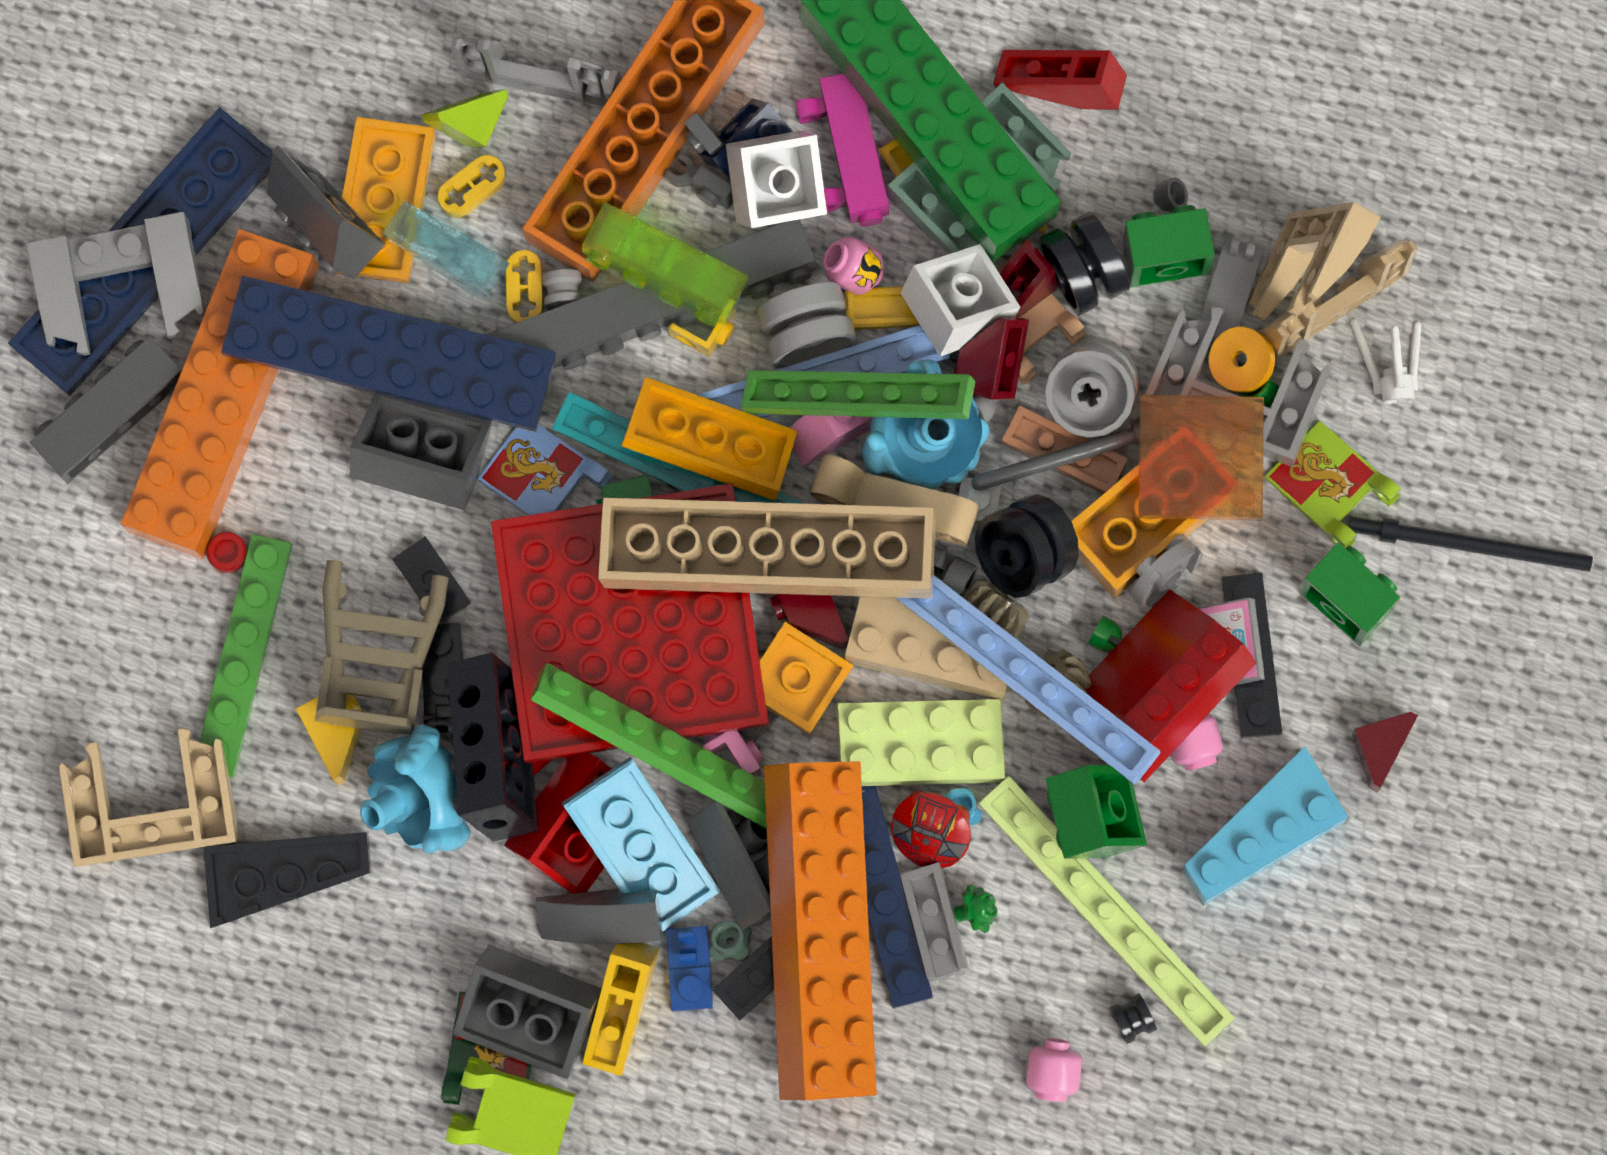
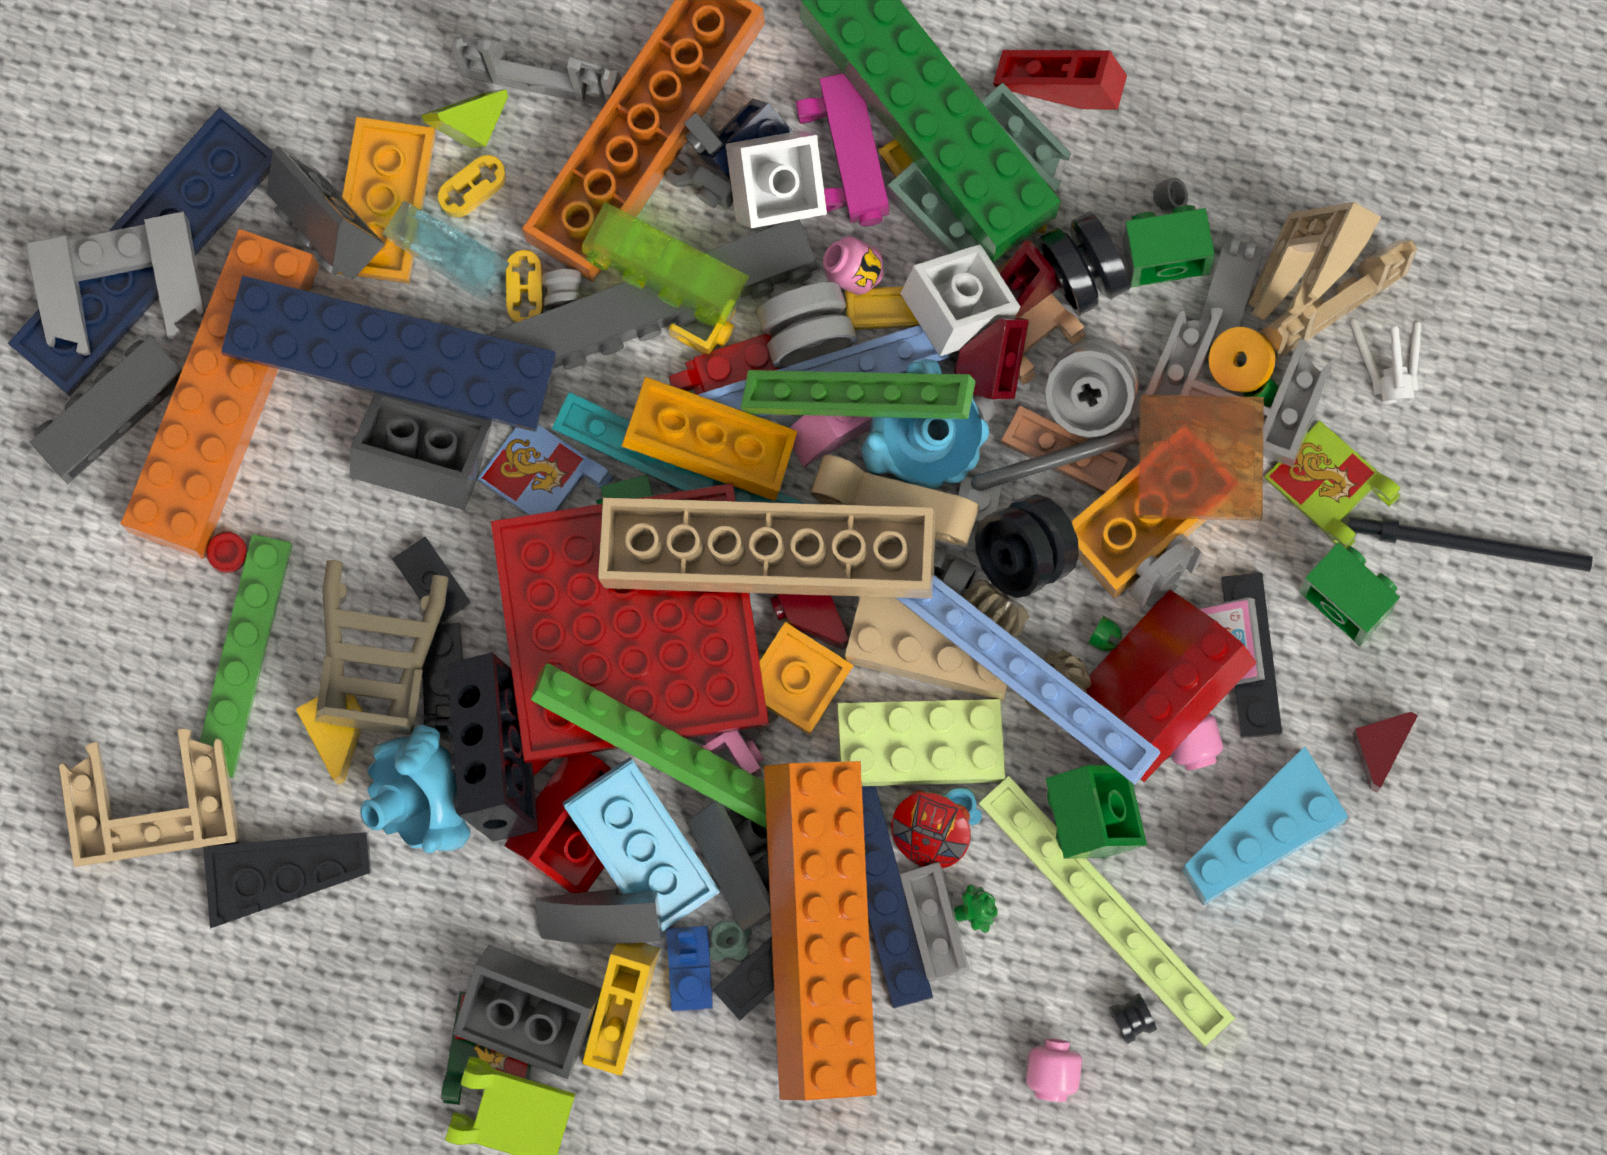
none -> red hinge [668,334,780,395]

